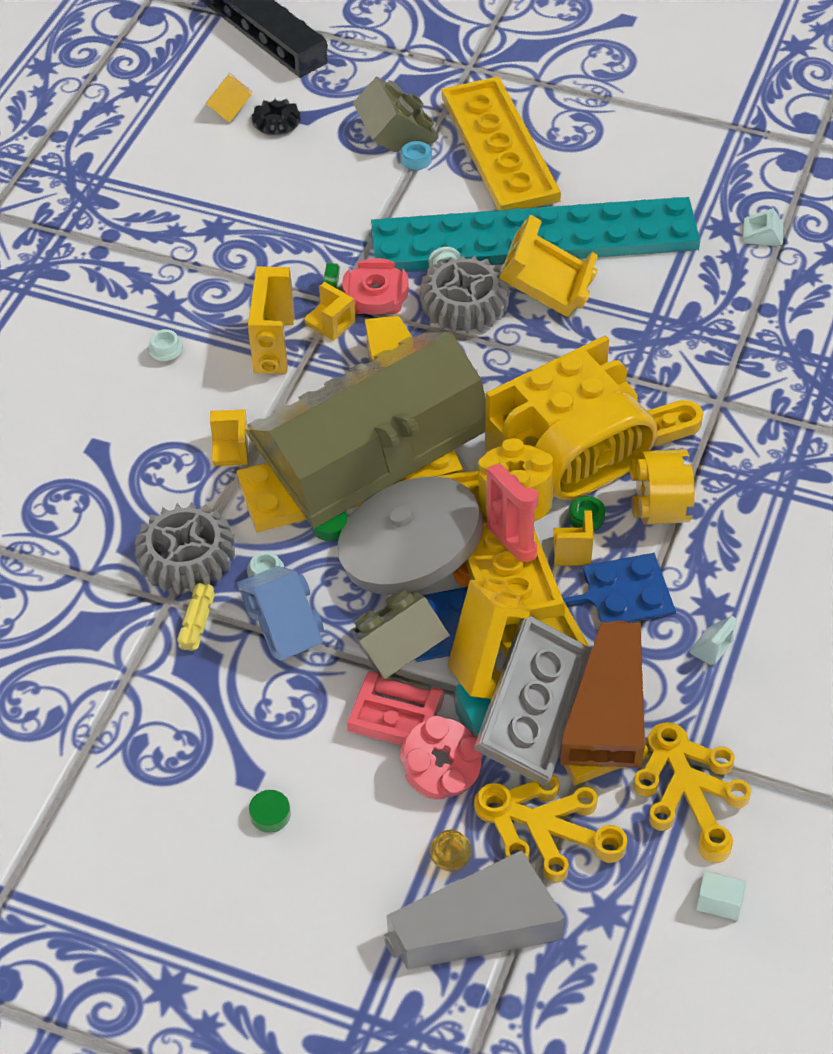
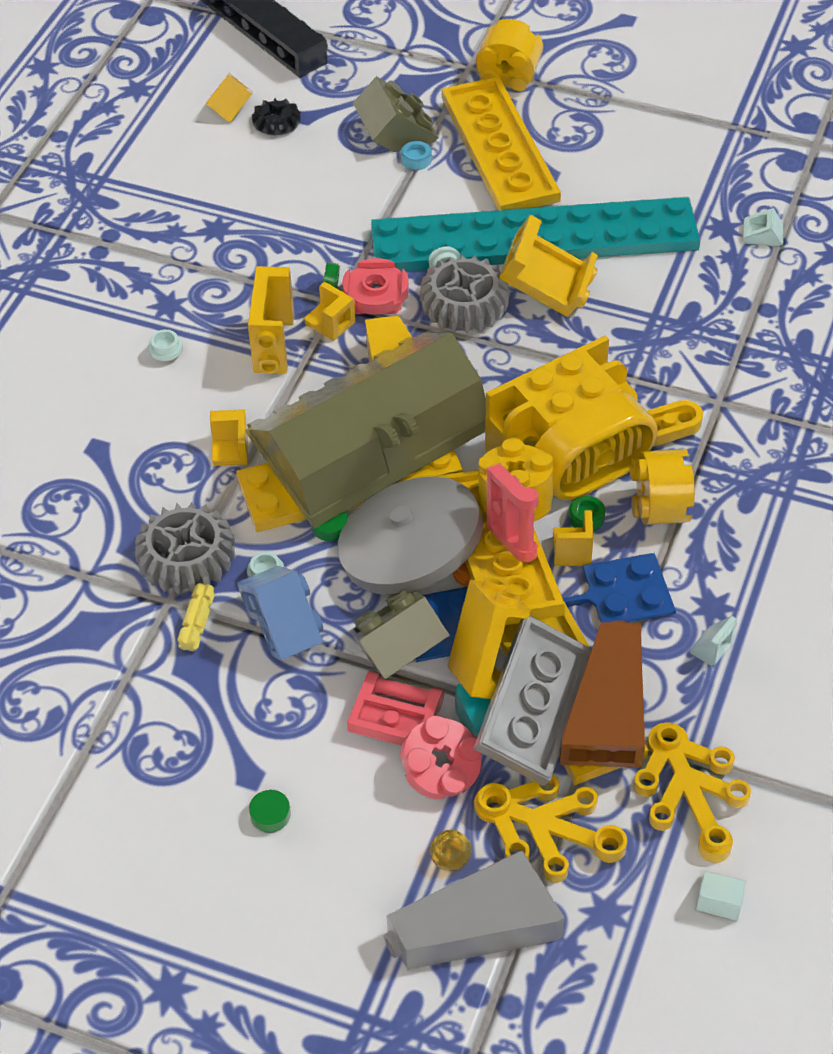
none -> yellow brick [476,19,543,91]

